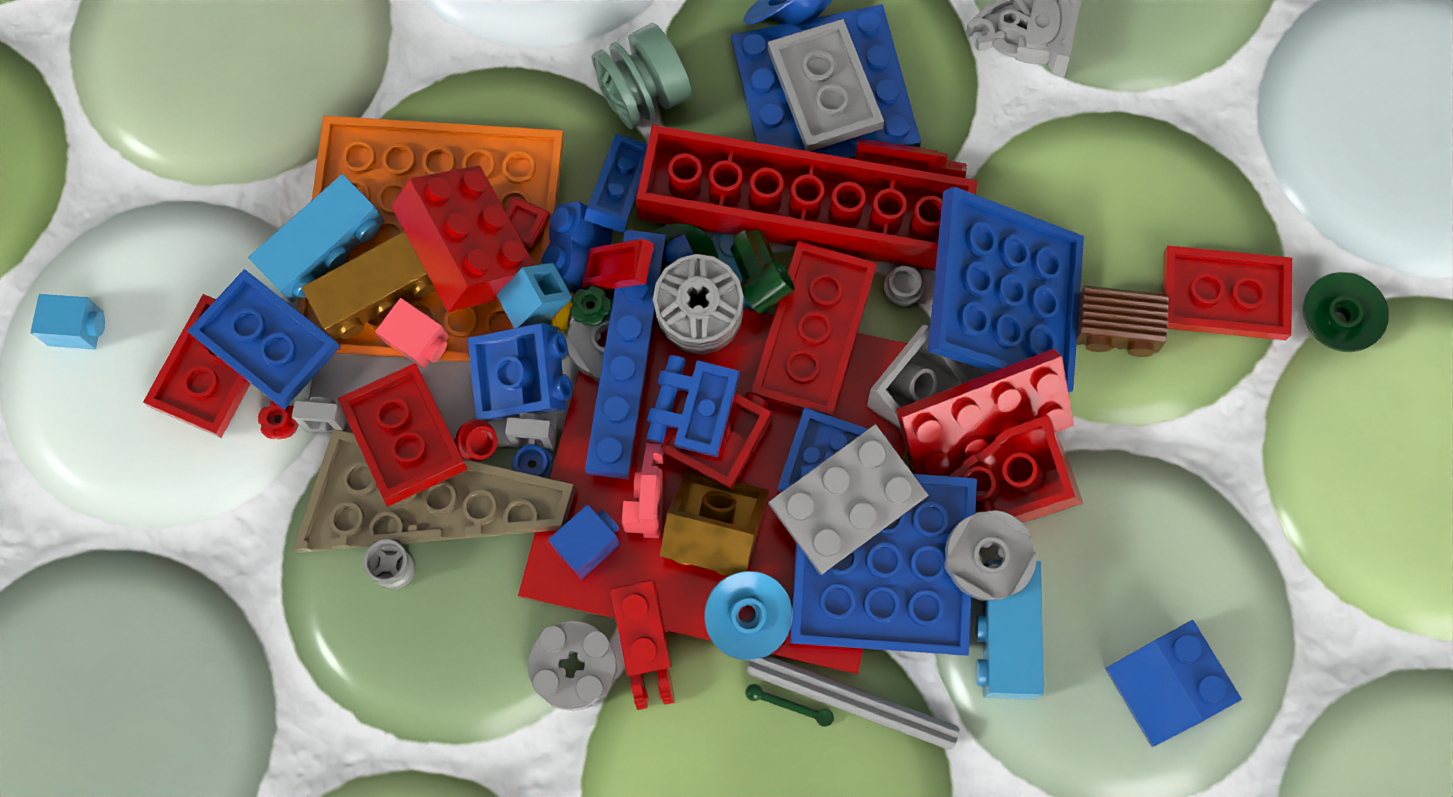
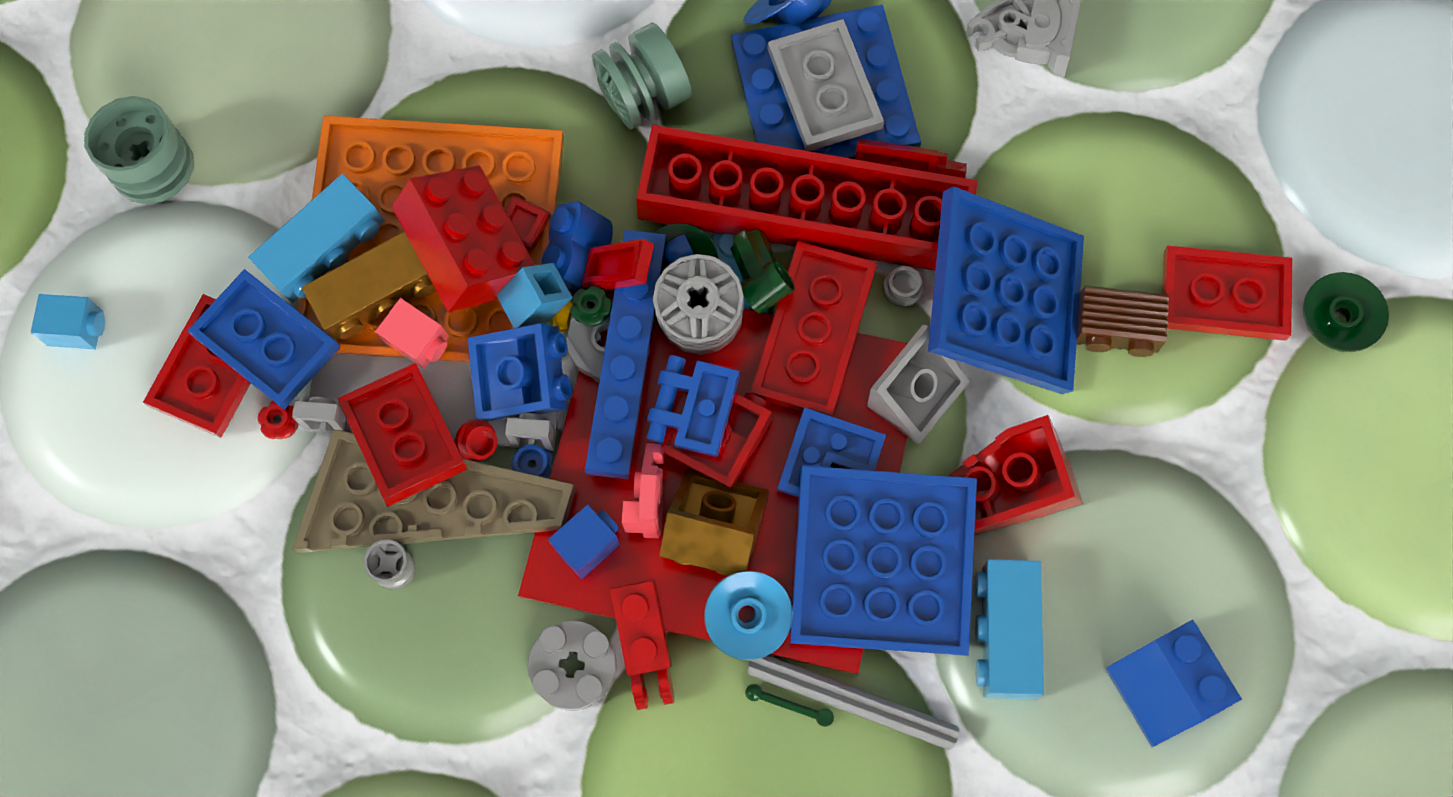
blue plate [584,134,648,233] -> none
light grey plate [768,424,929,575] -> none
red plate [896,349,1074,476] -> none
light grey plate [944,511,1037,601] -> none
none -> sand green wheel [84,96,194,205]

